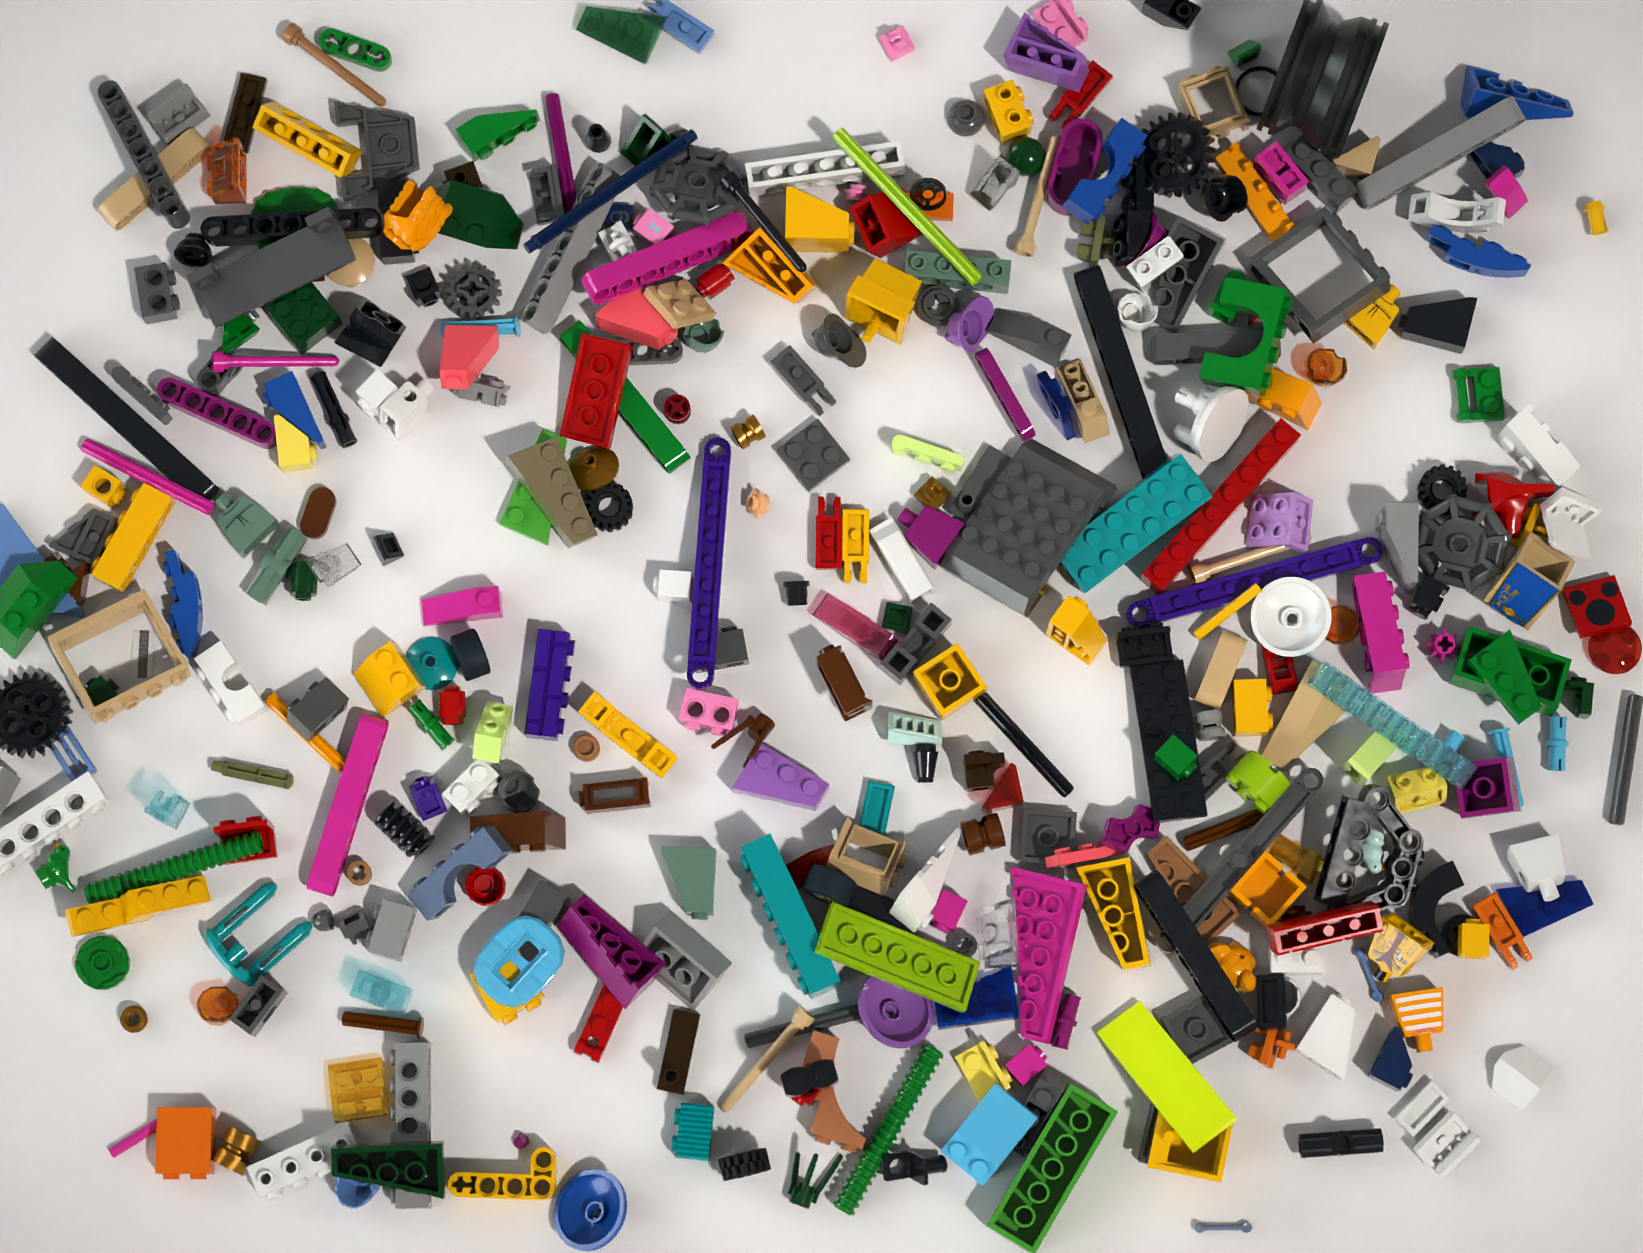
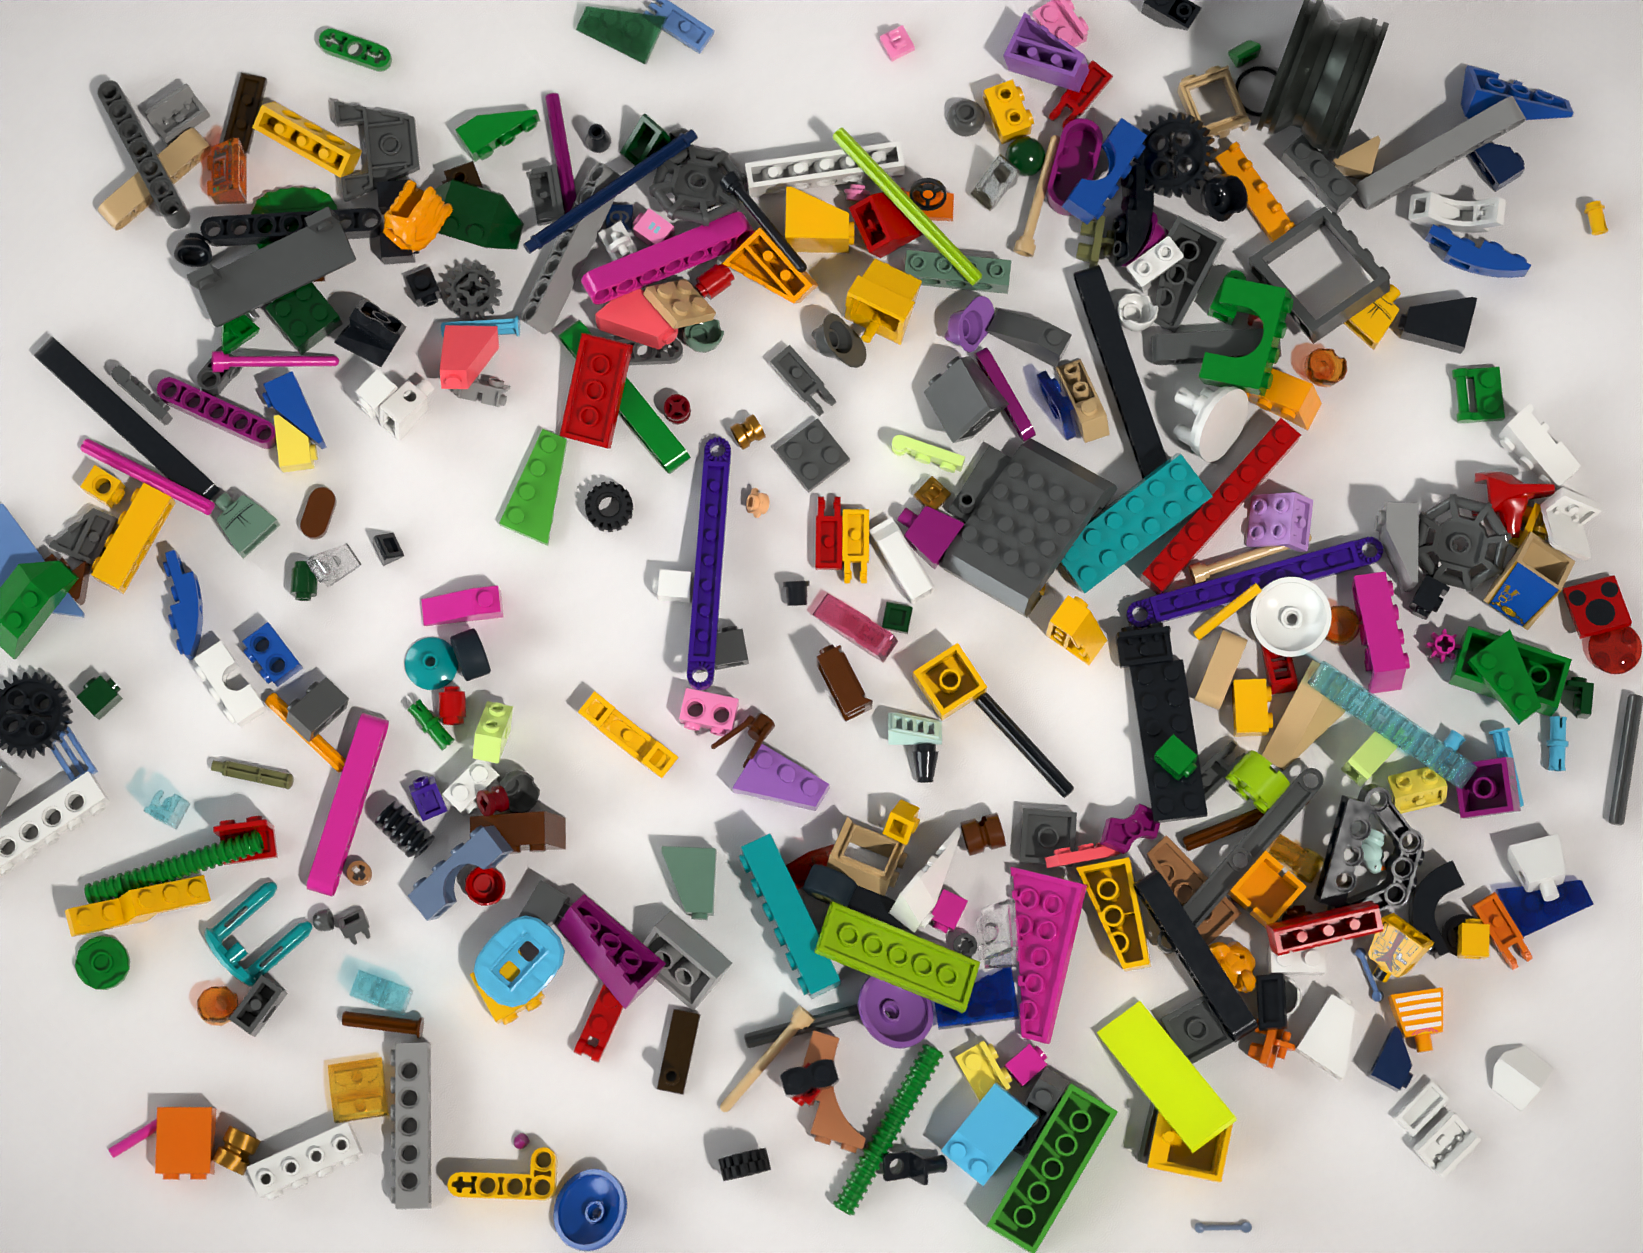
green animal [35,843,76,892] -> none
tan window [48,589,191,725] -> none
pearl gold plate [120,1006,148,1033] -> none
clear sticker [131,630,154,678] -> none
dark grey brick [134,262,180,324] -> none
sand green piece [245,526,308,606] -> none
medium nougat piece [281,22,386,107] -> none
black pin [310,371,358,448] -> none
tan dish [327,239,375,288] -> none
dark green wedge [331,1140,446,1199] -> none
medium blue hair [334,1177,380,1209] -> none
yellow slope [353,641,427,718] -> none
light grey brick [365,899,417,962] -> none
dark tan wedge [504,436,598,548] -> none
dark purple brick [524,629,575,741] -> none
pearl gold dish [569,446,619,491] -> none
medium nougat tile [573,734,600,762] -> none
reddish brown window [579,777,651,814] -> none
teal brick [671,1102,715,1161] -> none
dark green plant [788,1152,843,1209] -> none
teal tile [859,781,895,836] -> none
dark grey arch [880,603,952,685] -> none
dark grey gear [918,285,960,327] -> none
dark brown brick [963,750,1005,792] -> none
clear red slope [981,762,1024,813] -> none
magenta pin [1051,993,1082,1050] -> none
light grey wheel [1195,710,1226,741] -> none
dark pink brick [1253,141,1309,205] -> none
black piece [1298,1128,1384,1158] -> none
black tyre [1417,464,1468,515] -> none
dark pink slope [1484,165,1528,219] -> none
none -> blue brick [242,622,303,687]
none -> dark red wheel [476,785,509,817]
none -> yellow brick [882,799,920,845]
none -> dark grey slope [924,356,1009,443]

